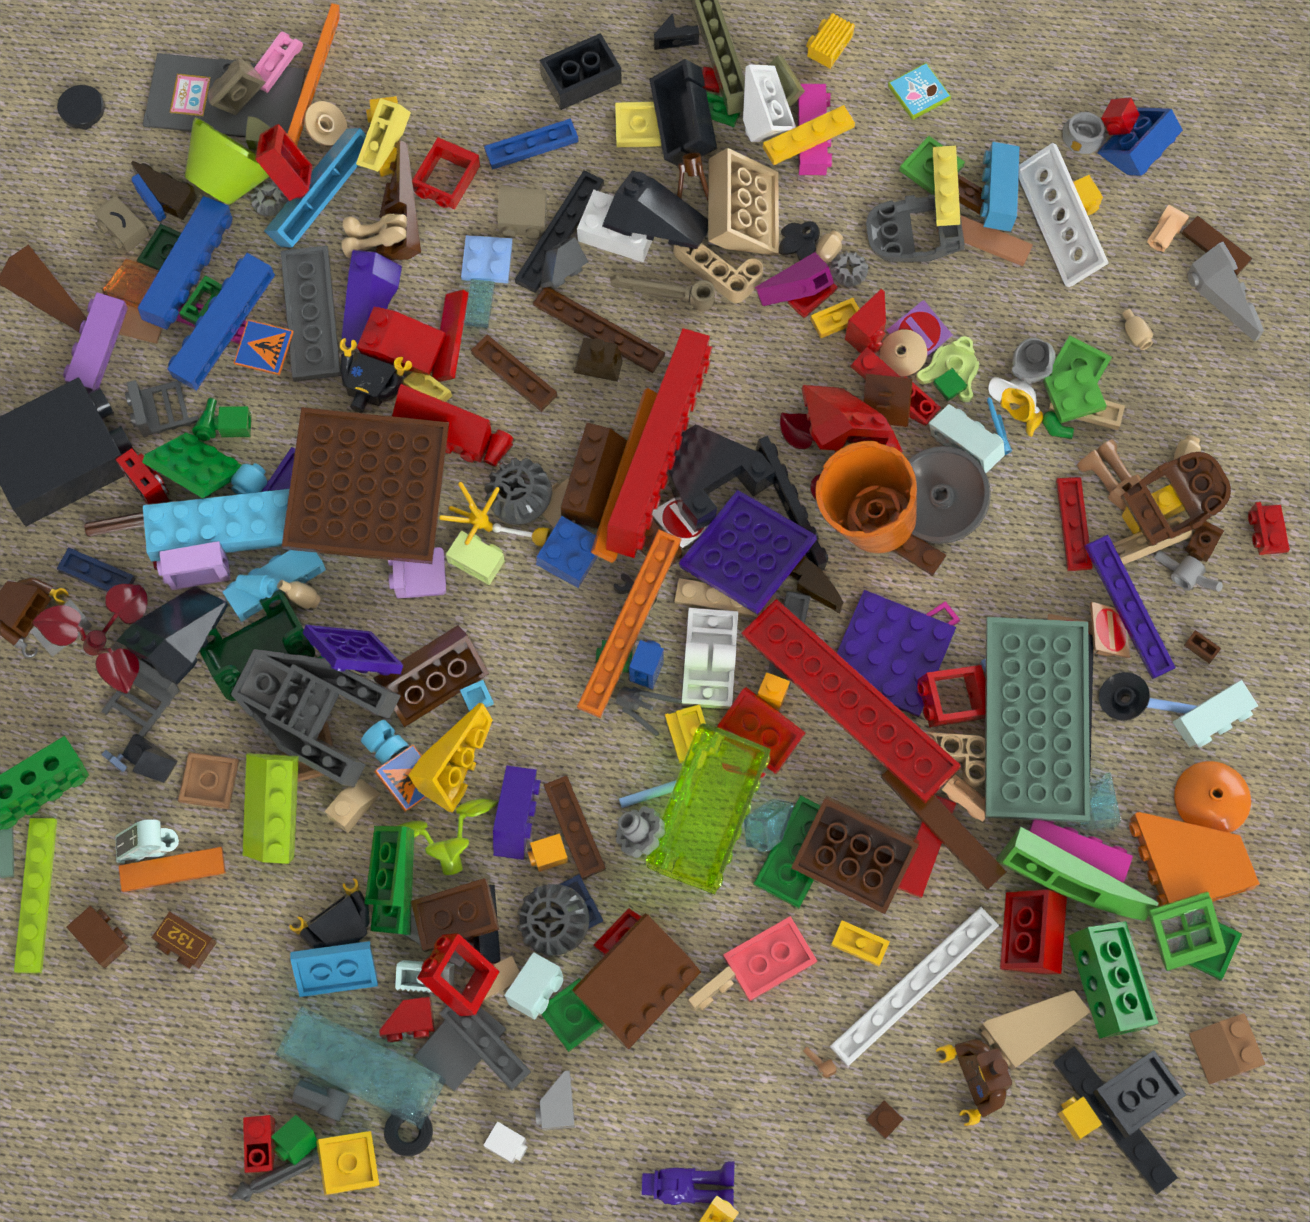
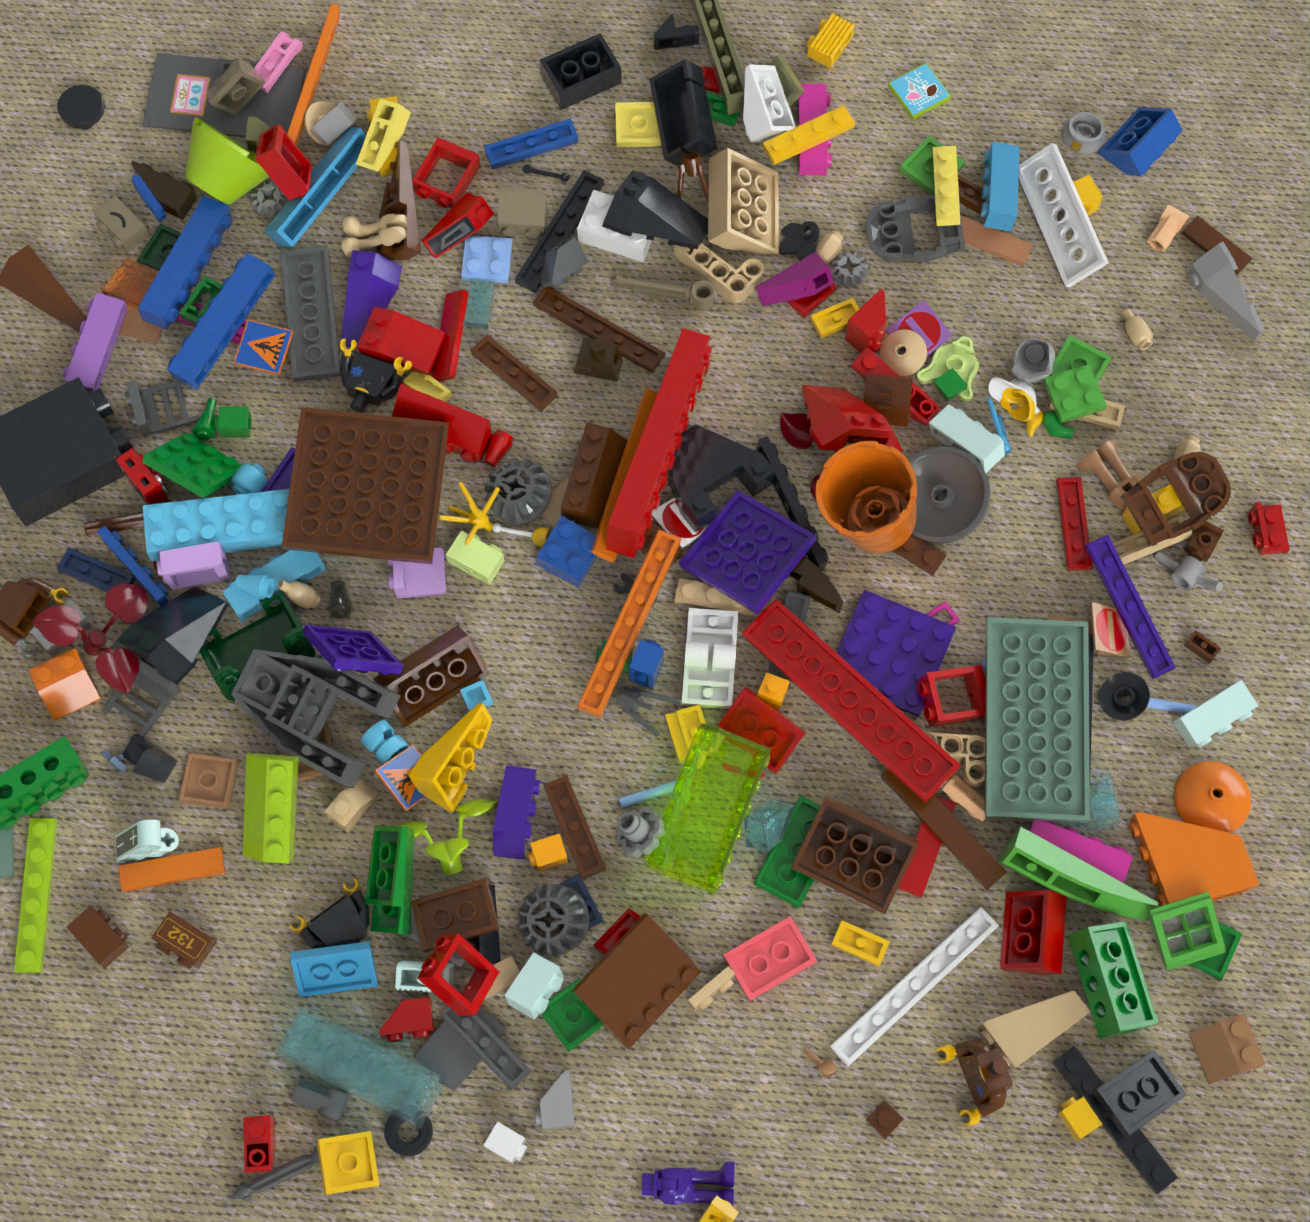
green brick [271,1115,317,1166] -> none
red brick [1101,97,1140,135] -> none
none -> orange slope [28,648,101,721]
none -> blue plate [97,526,169,606]
none -> light grey slope [311,101,356,146]
none -> clear smoke cone [328,580,353,619]
none -> red slope [421,193,494,258]
none -> black hinge [522,165,569,182]

